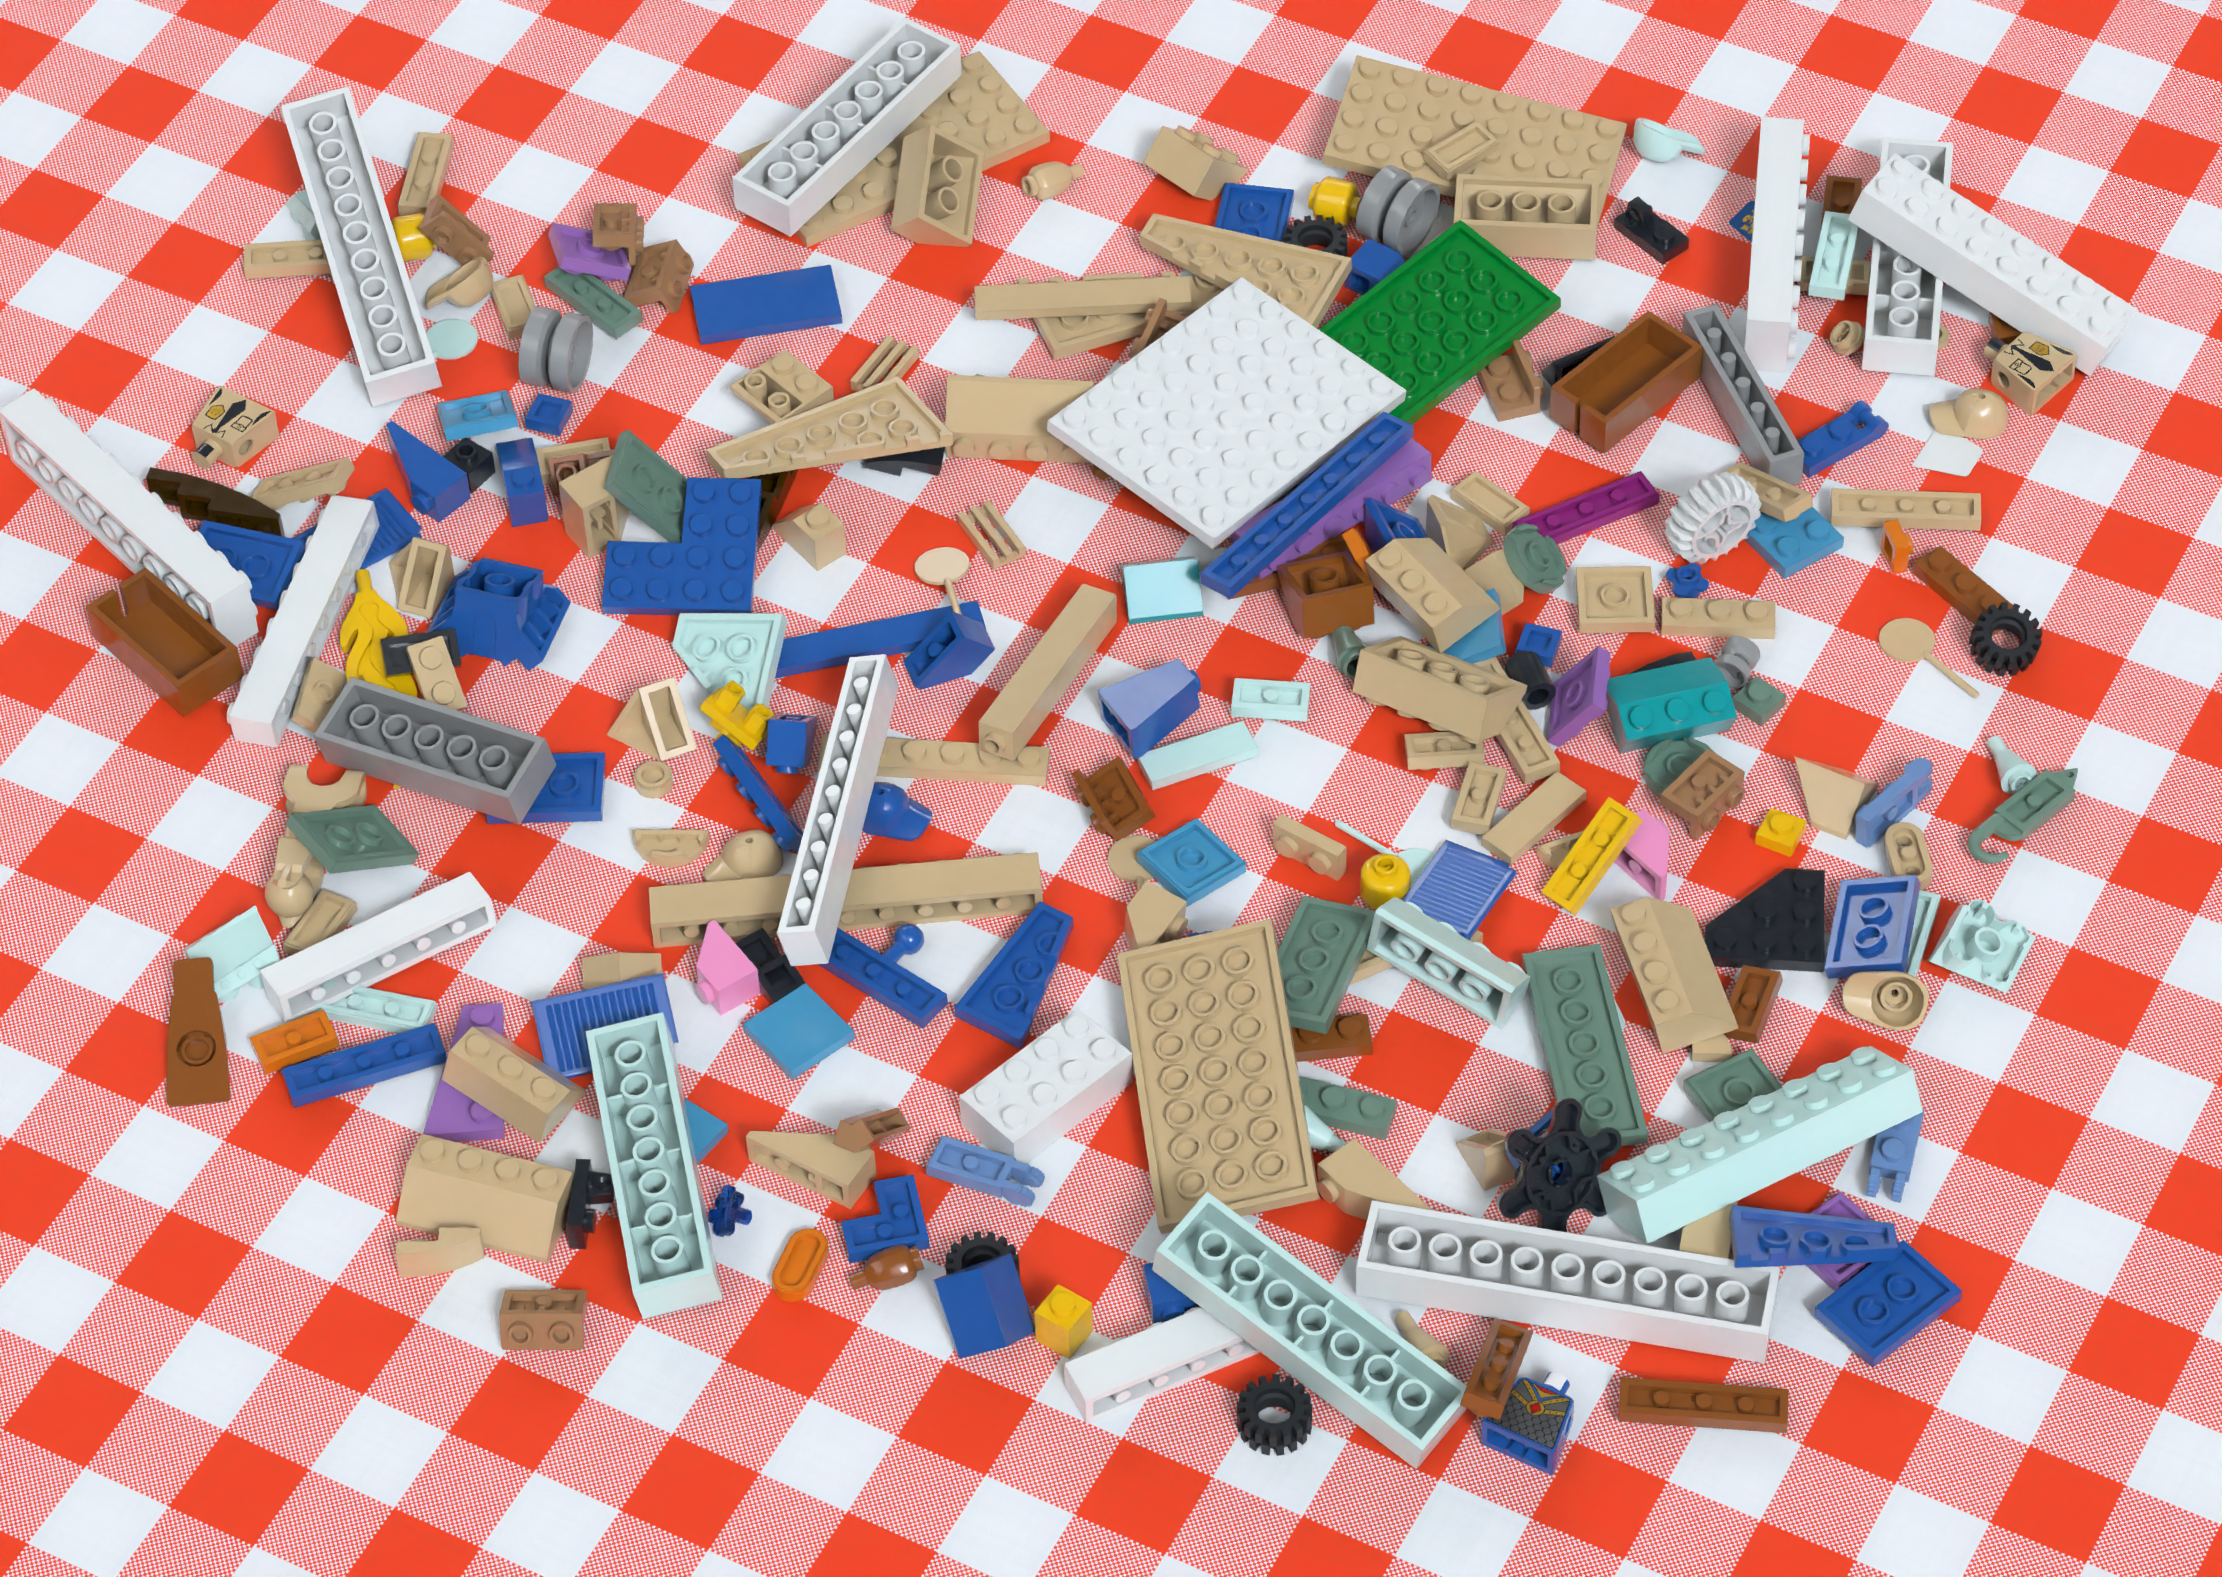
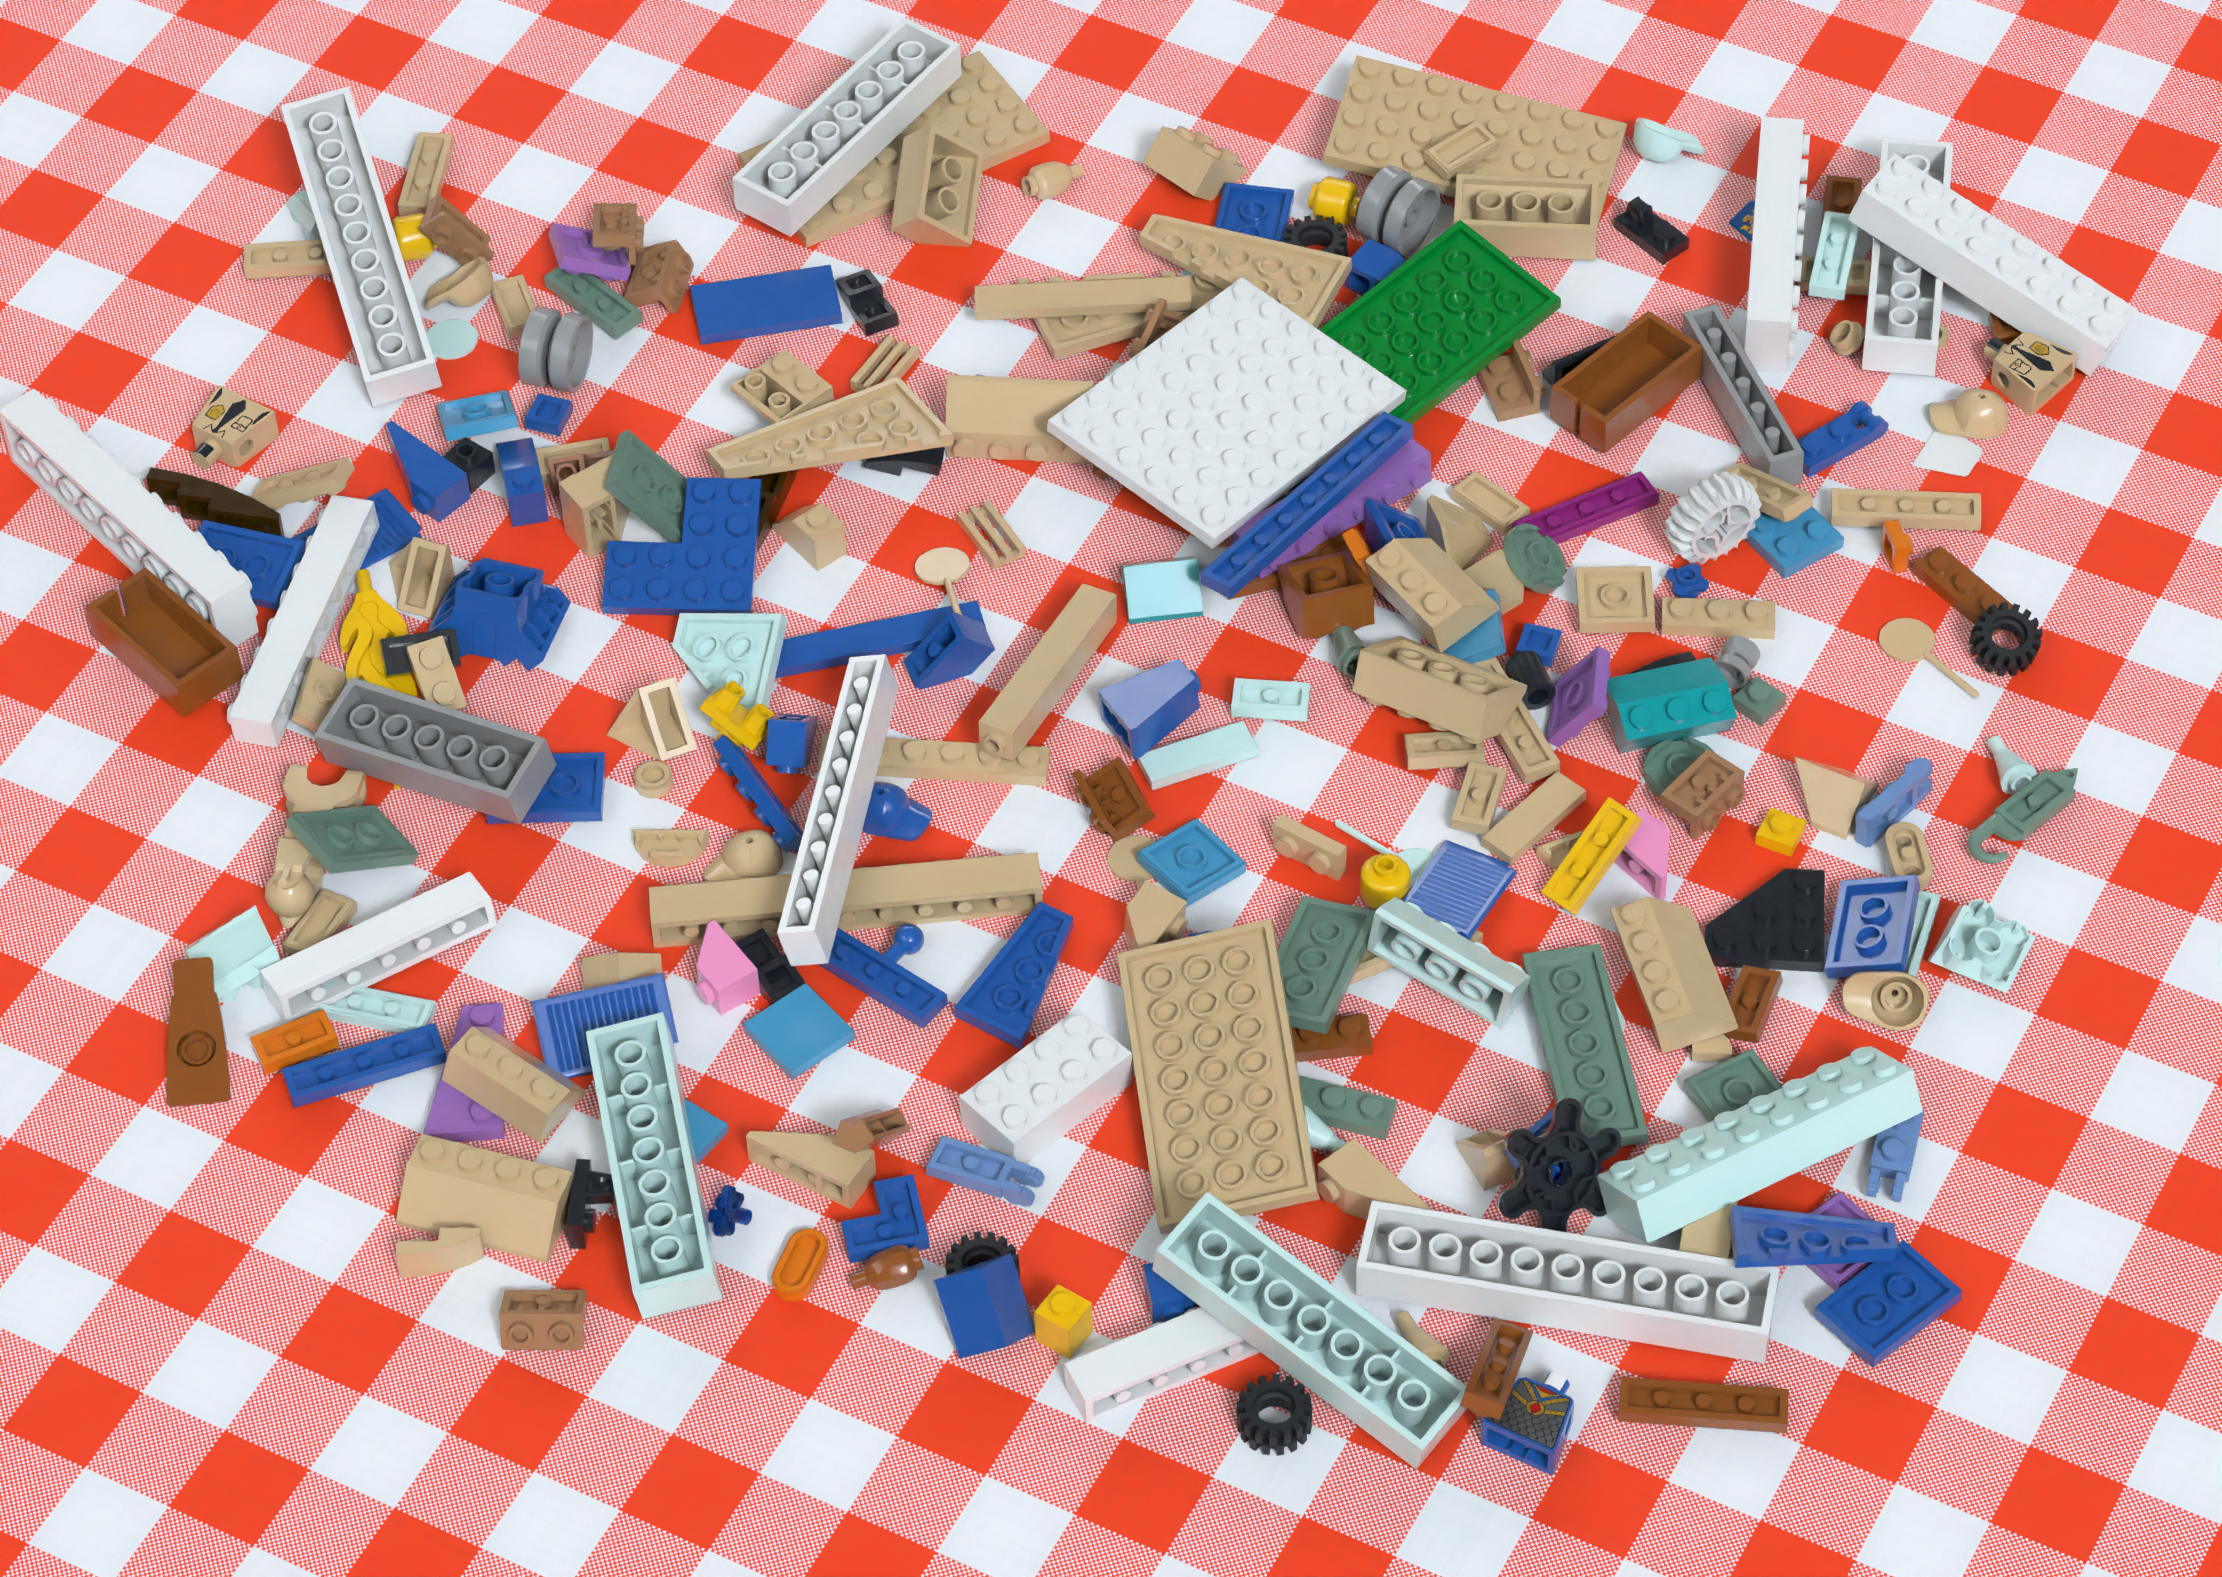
none -> black slope [836,269,899,336]

